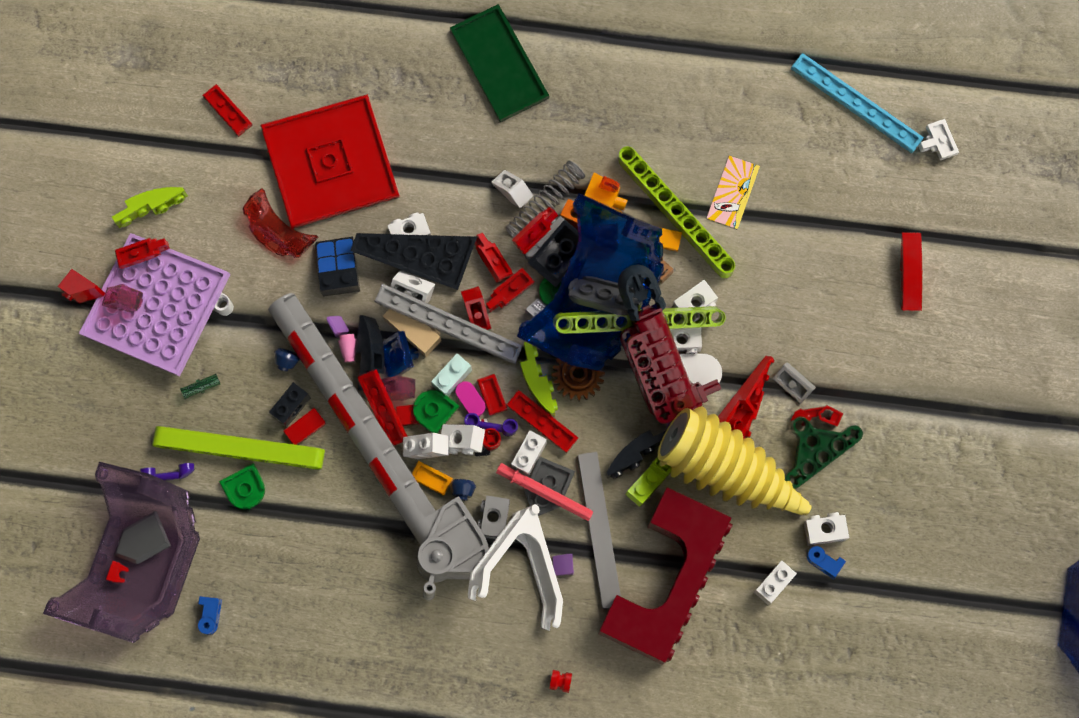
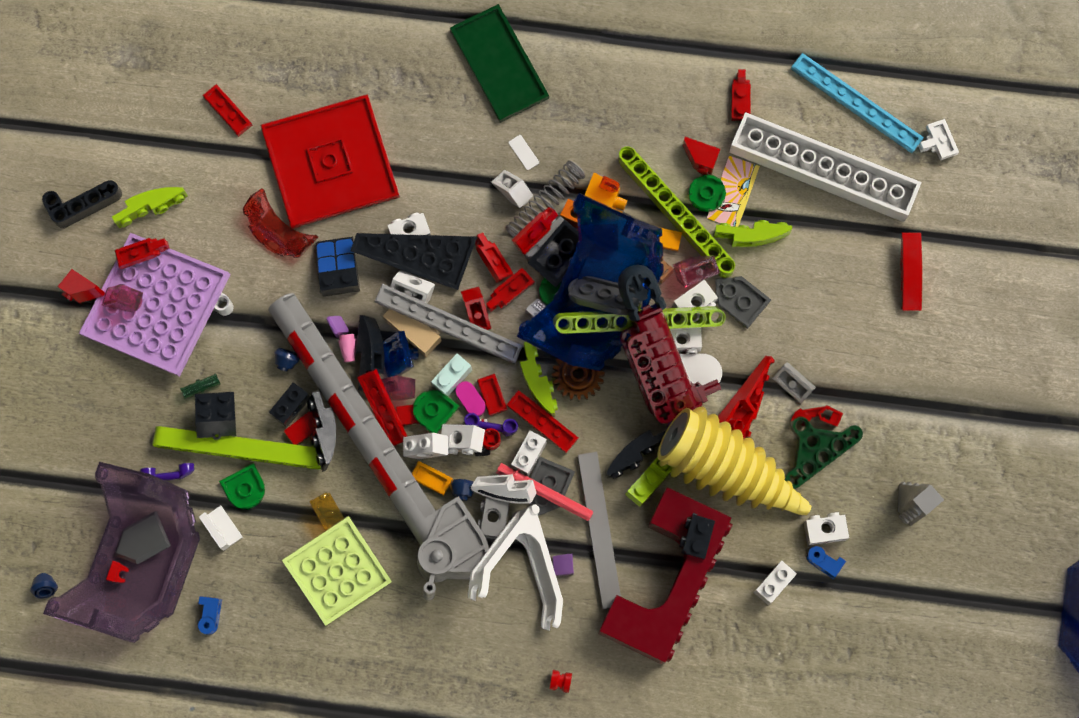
none -> dark blue cone [30,573,58,599]
none -> black beam [42,180,122,228]
none -> black brick [195,392,237,440]
none -> white panel [199,506,243,551]
none -> yellowish green plate [282,516,392,626]
none -> slope [307,391,336,472]
none -> clear yellow hinge [309,492,344,531]
none -> white slope [471,474,536,503]
none -> white sticker [509,135,539,170]
none -> clear pink slope [673,255,720,287]
none -> black bracket [679,513,715,560]
none -> red slope [683,137,720,175]
none -> green tile [689,174,726,212]
none -> lime slope [714,220,792,247]
none -> dark grey tile [715,276,771,329]
none -> white brick [729,112,922,222]
none -> red hinge [731,69,751,121]
none -> light grey wedge [898,482,944,526]

